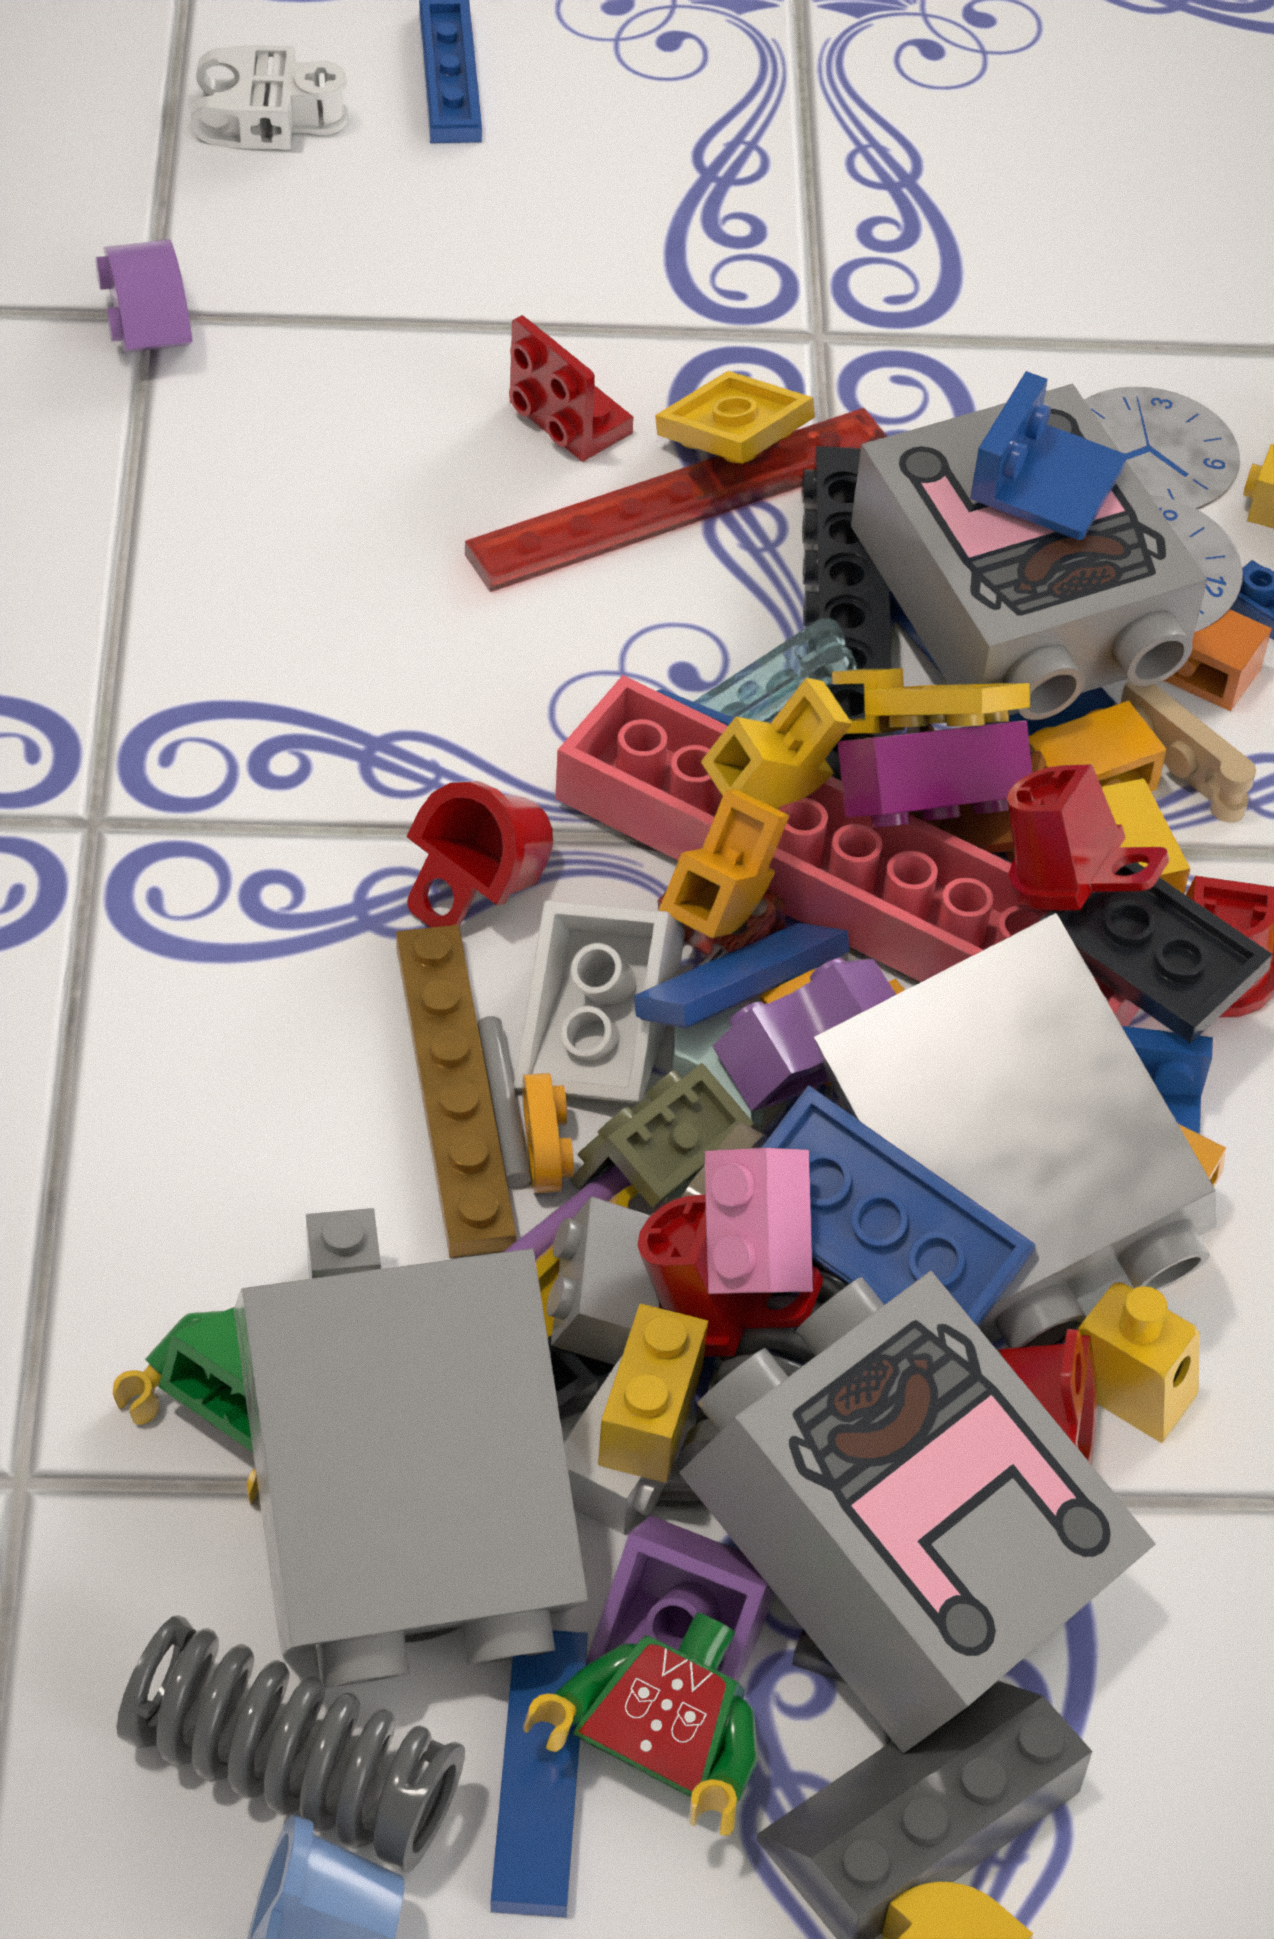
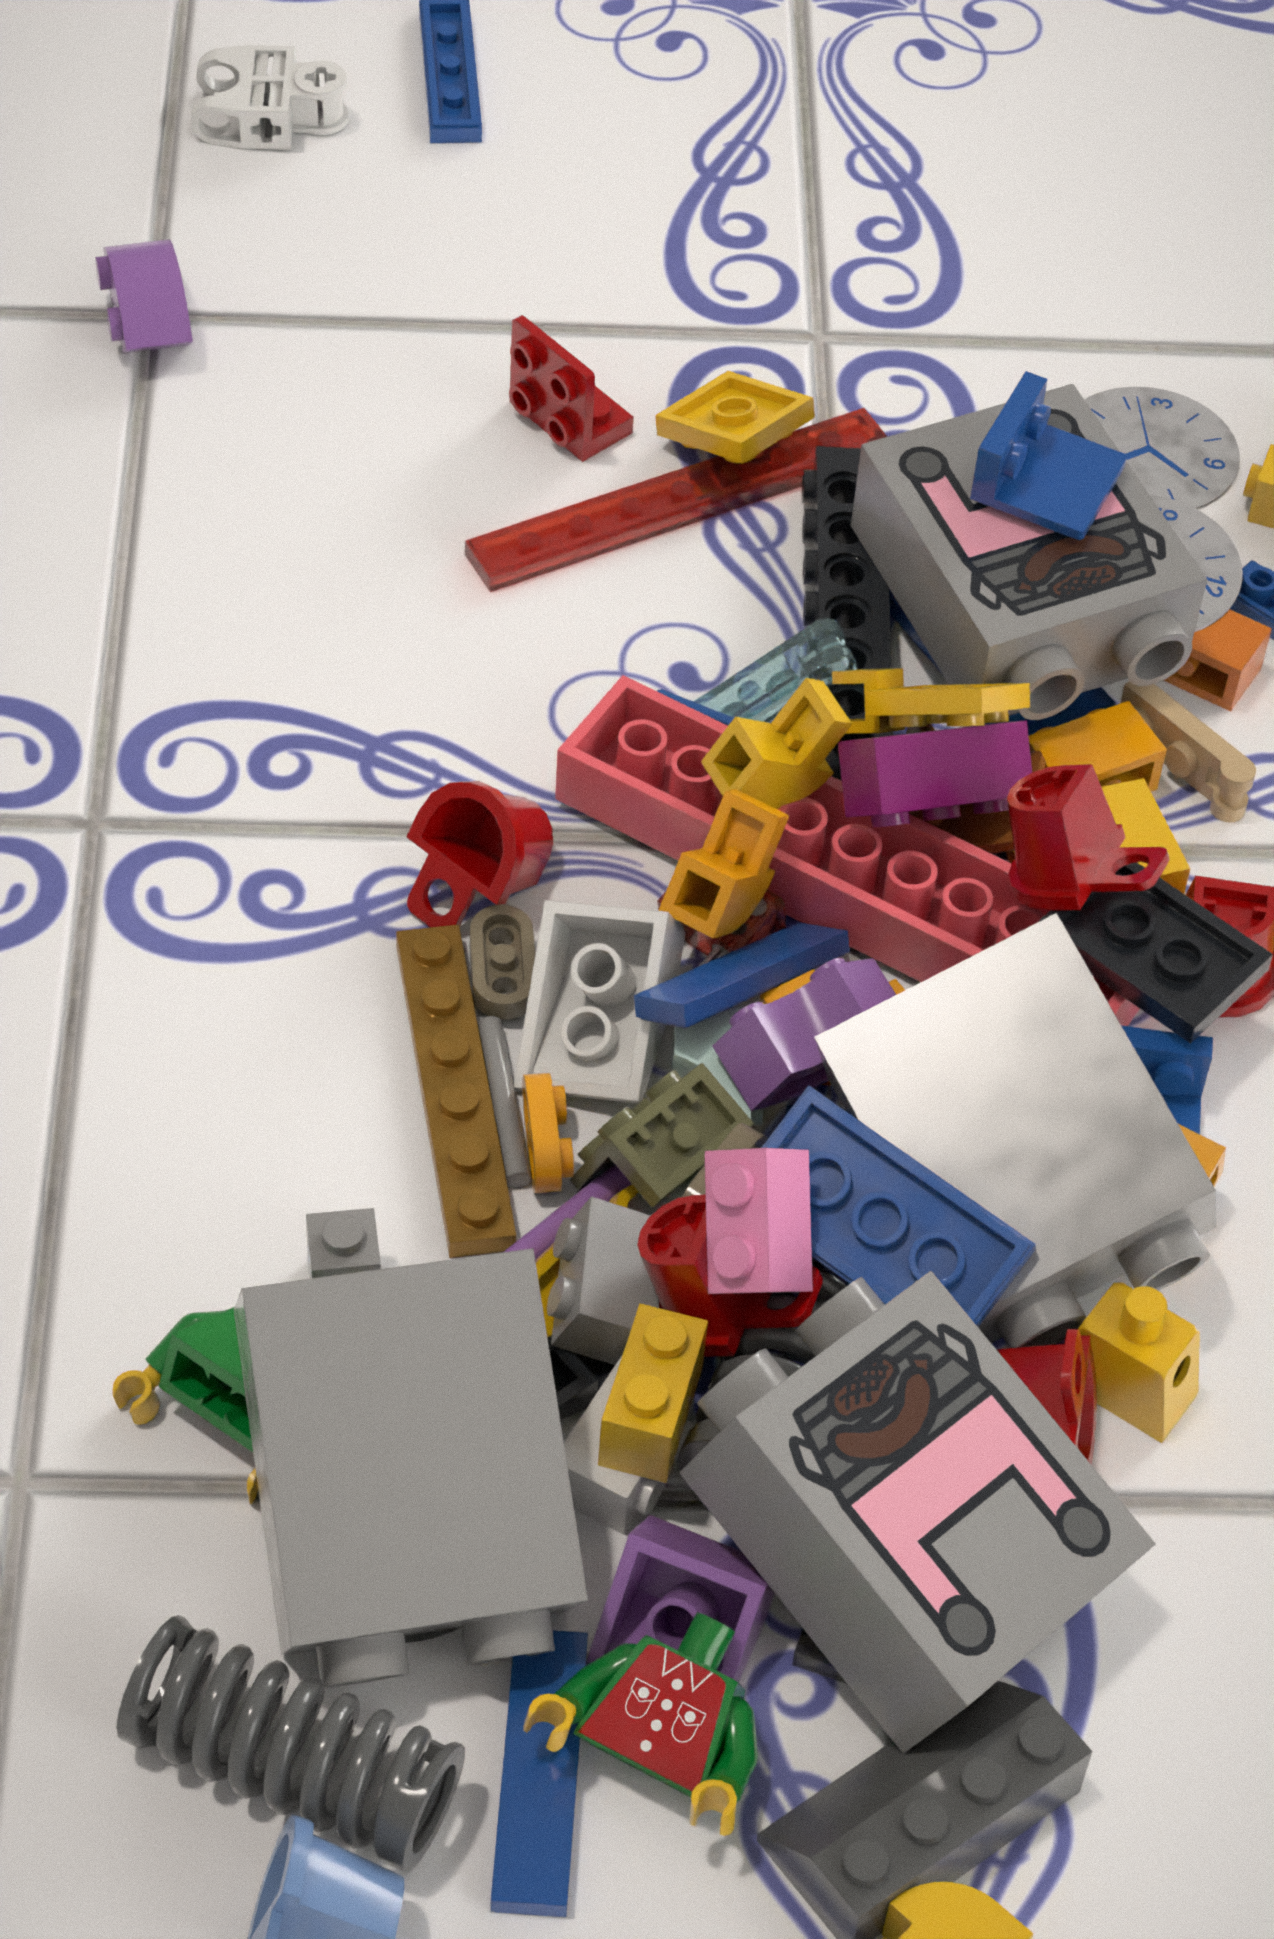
none -> dark tan plate [469,905,535,1020]

